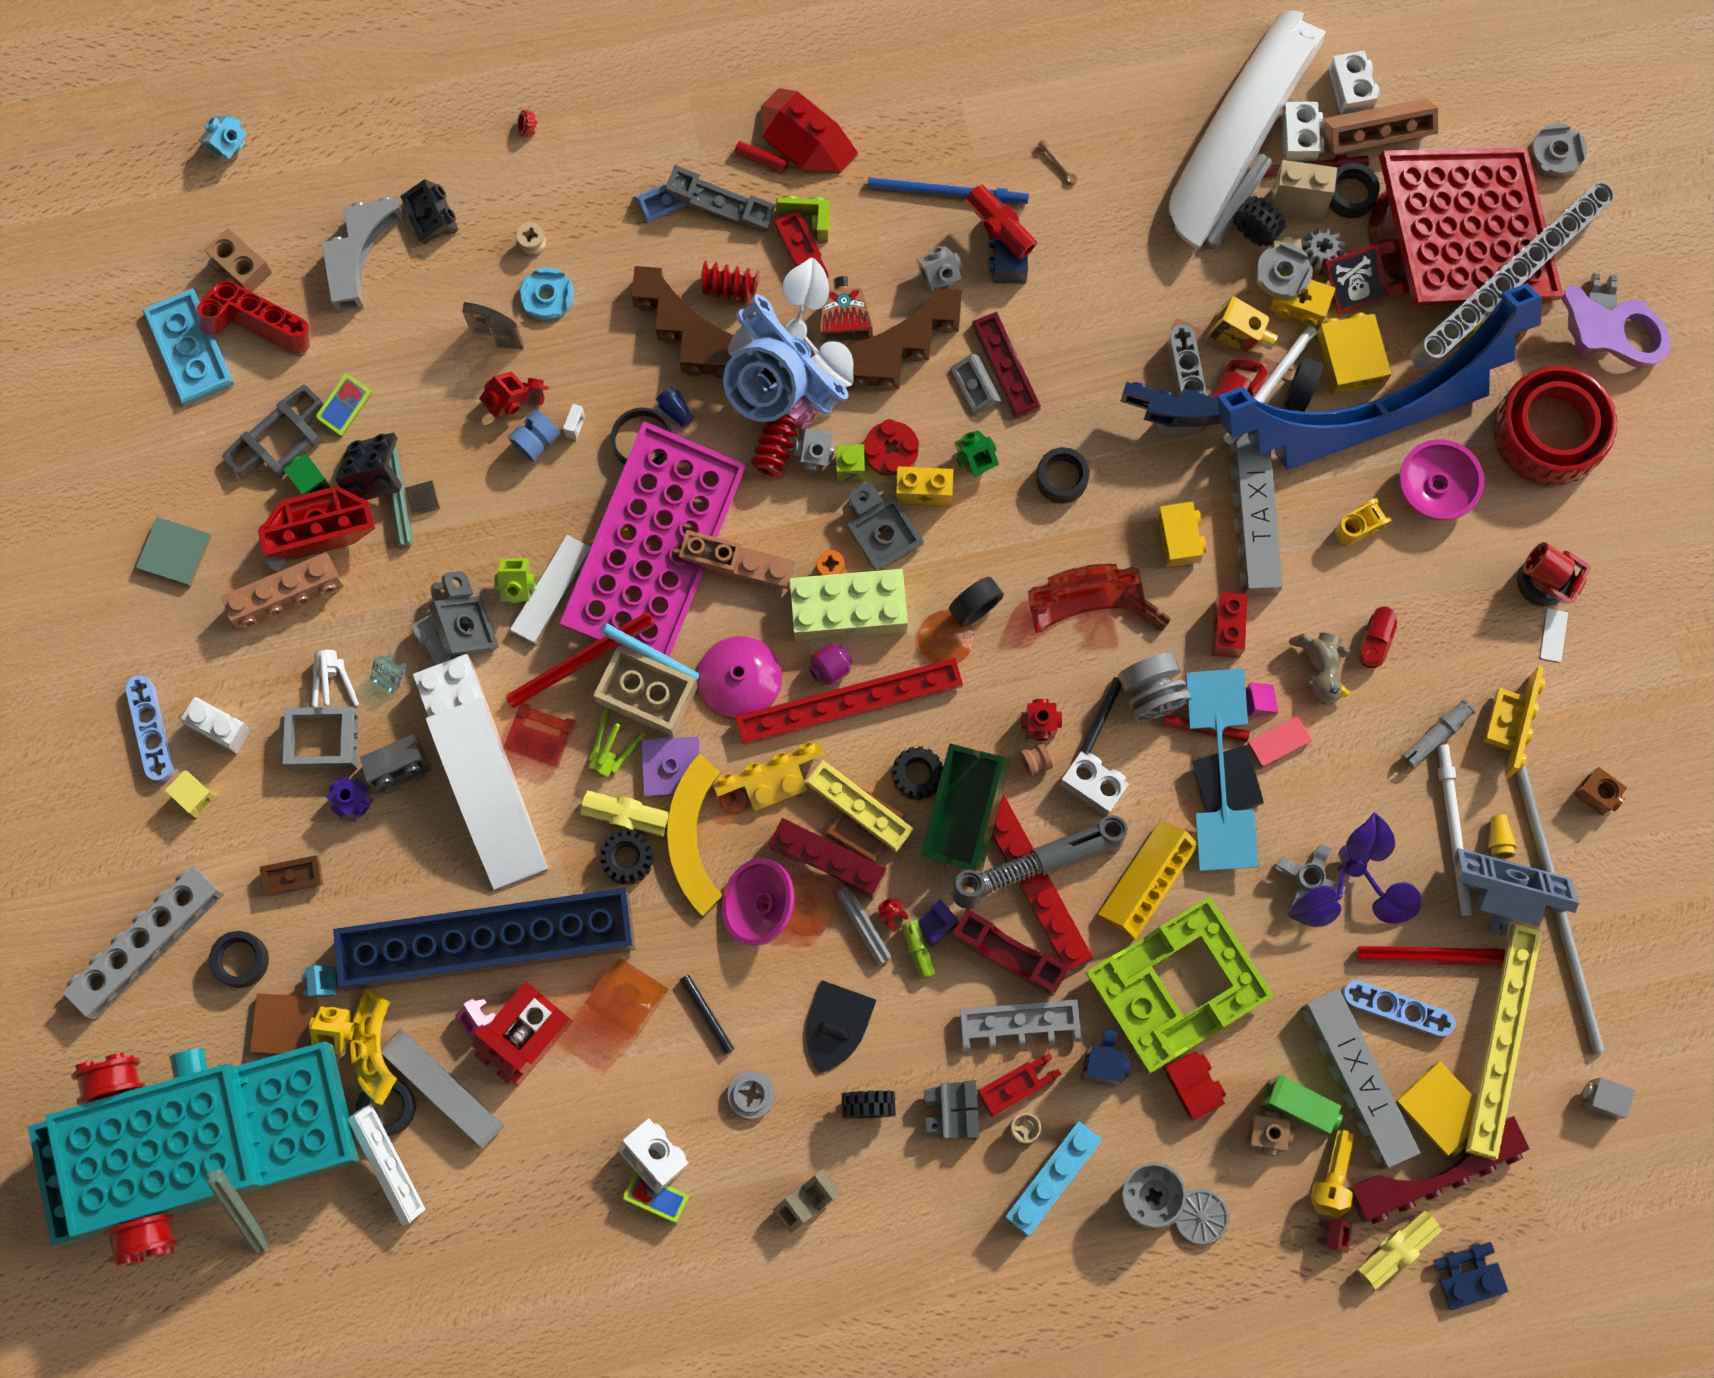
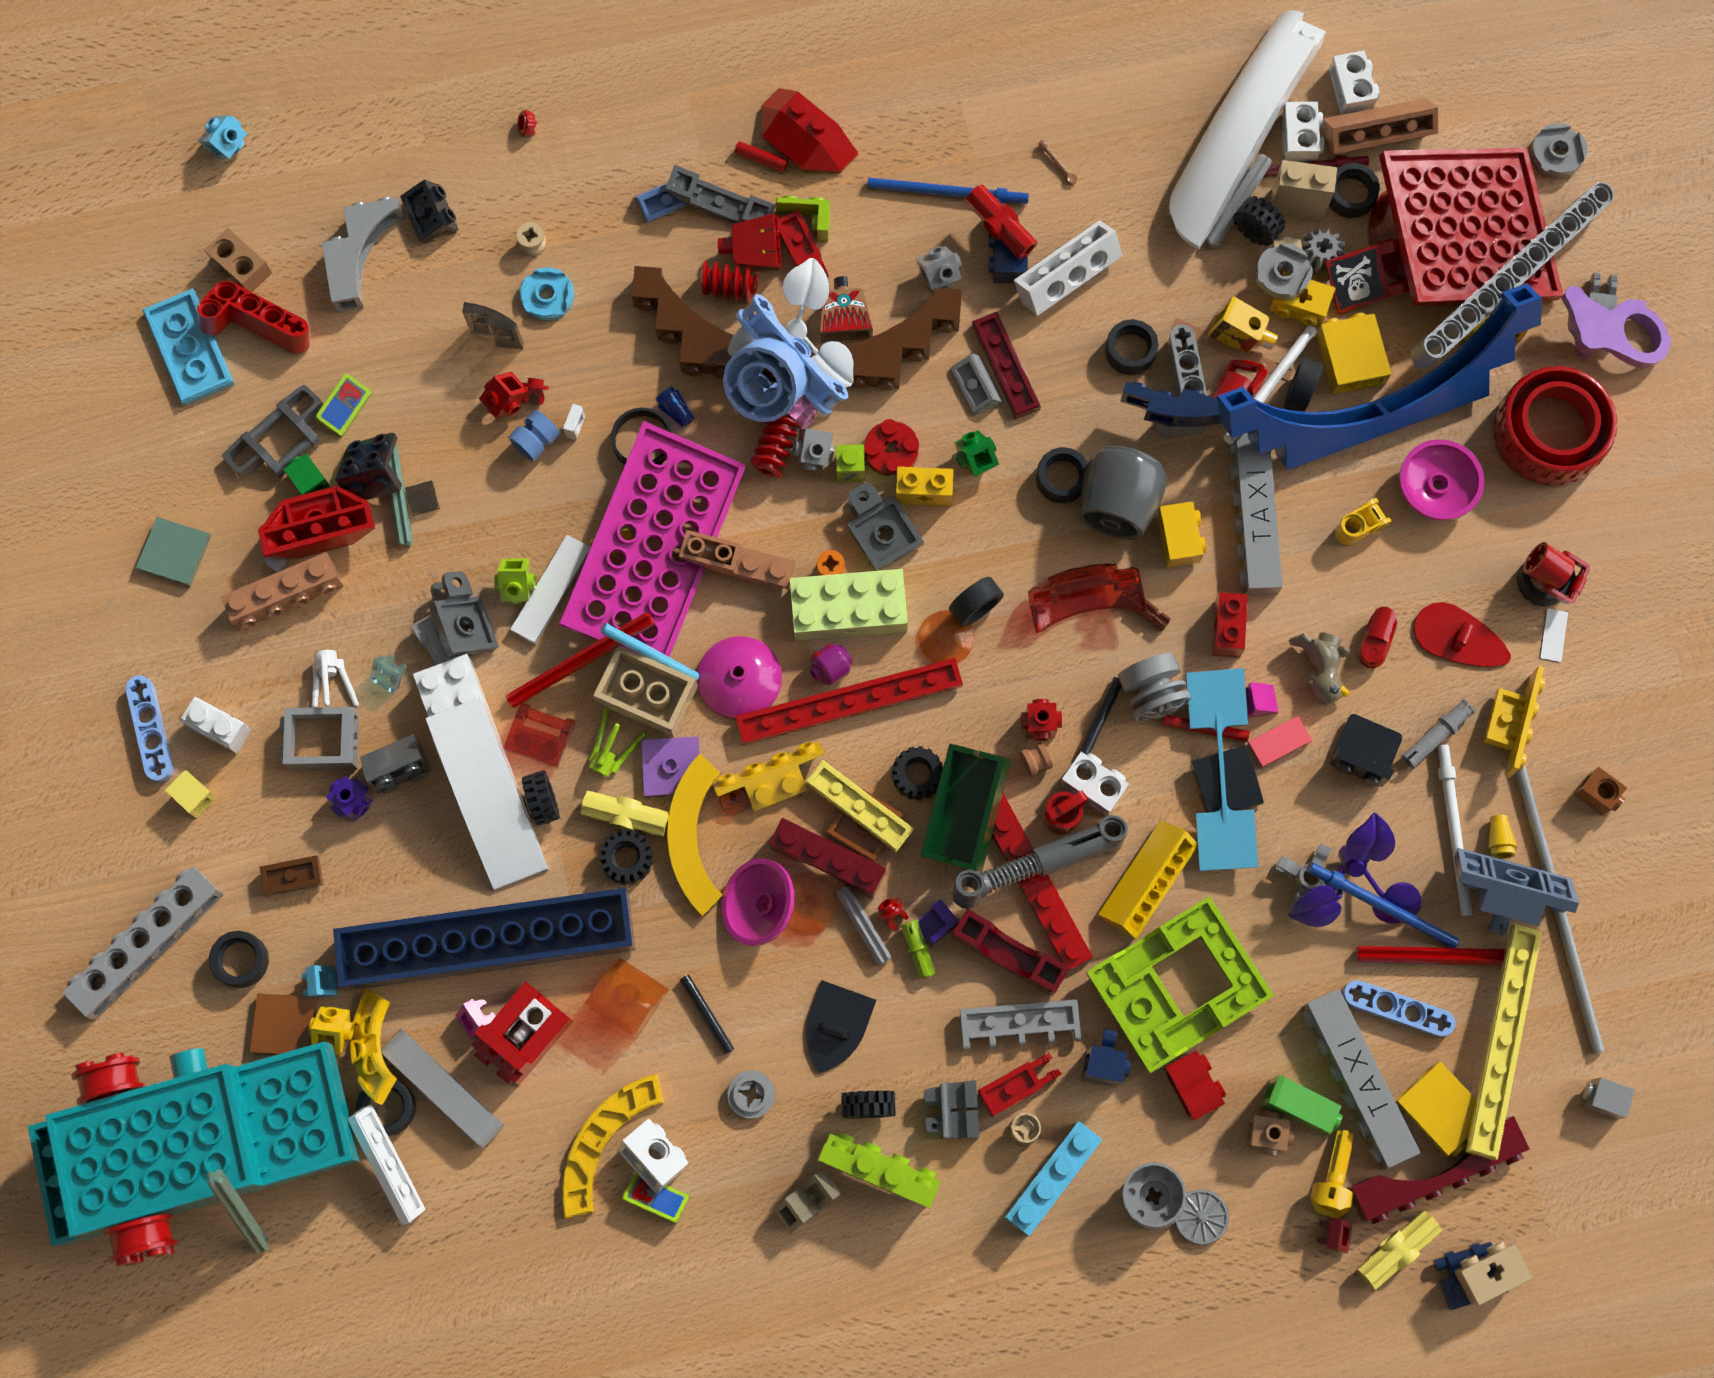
none -> black tyre [522,770,560,826]
none -> yellow tile [562,1074,664,1219]
none -> red torso [717,214,782,269]
none -> lime bracket [818,1131,941,1209]
none -> white brick [1014,220,1123,316]
none -> red piece [1042,790,1088,835]
none -> dark grey piece [1078,445,1167,540]
none -> black tyre [1105,319,1159,375]
none -> blue bar [1306,861,1459,948]
none -> black bracket [1329,714,1402,787]
none -> red shield [1413,602,1511,667]
none -> tan brick [1454,1241,1532,1305]

